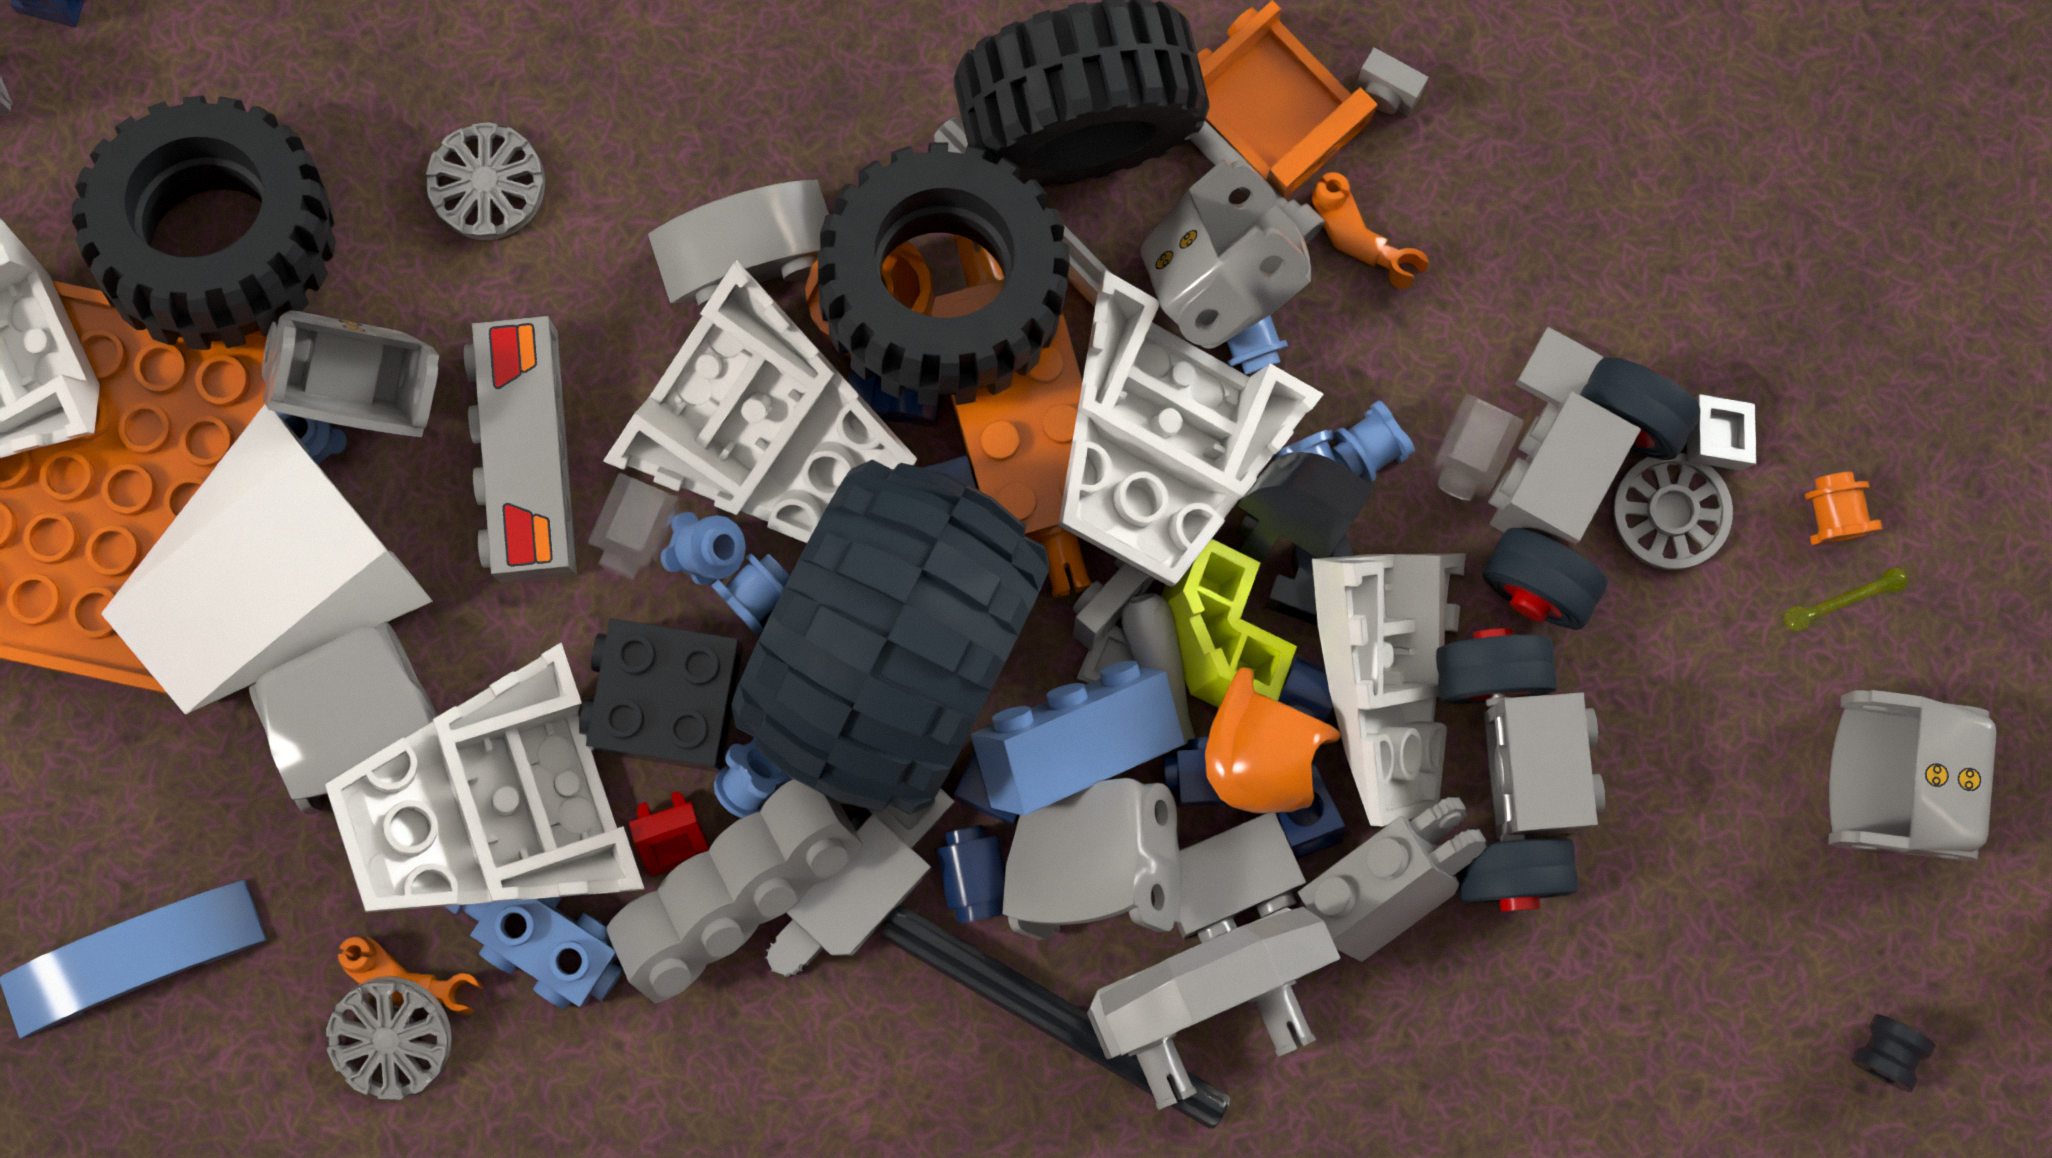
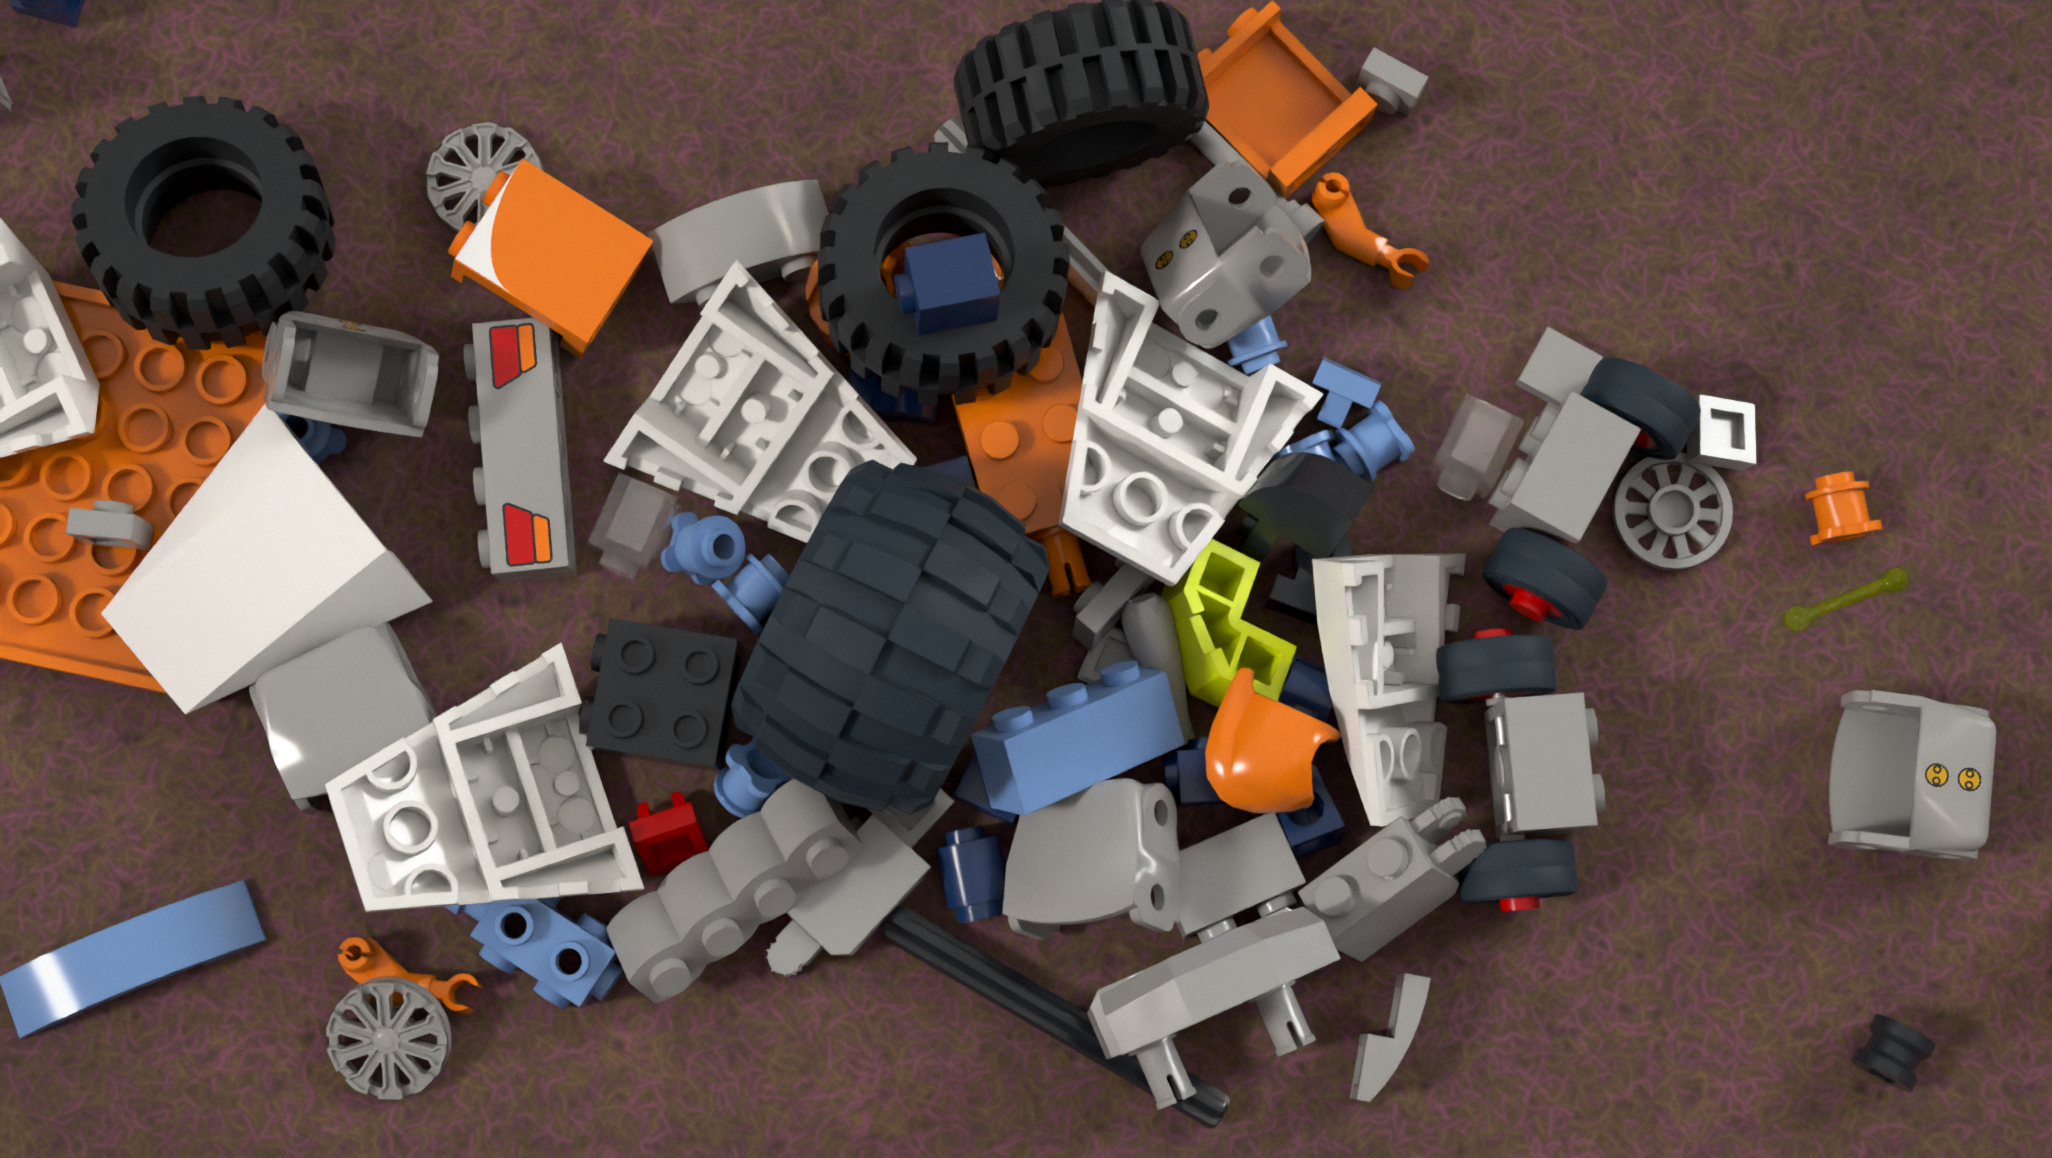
none -> light grey plate [66,500,154,551]
none -> orange panel [448,158,653,359]
none -> dark blue brick [894,233,1001,336]
none -> medium blue tile [1312,357,1381,429]
none -> light grey slope [1350,973,1431,1102]

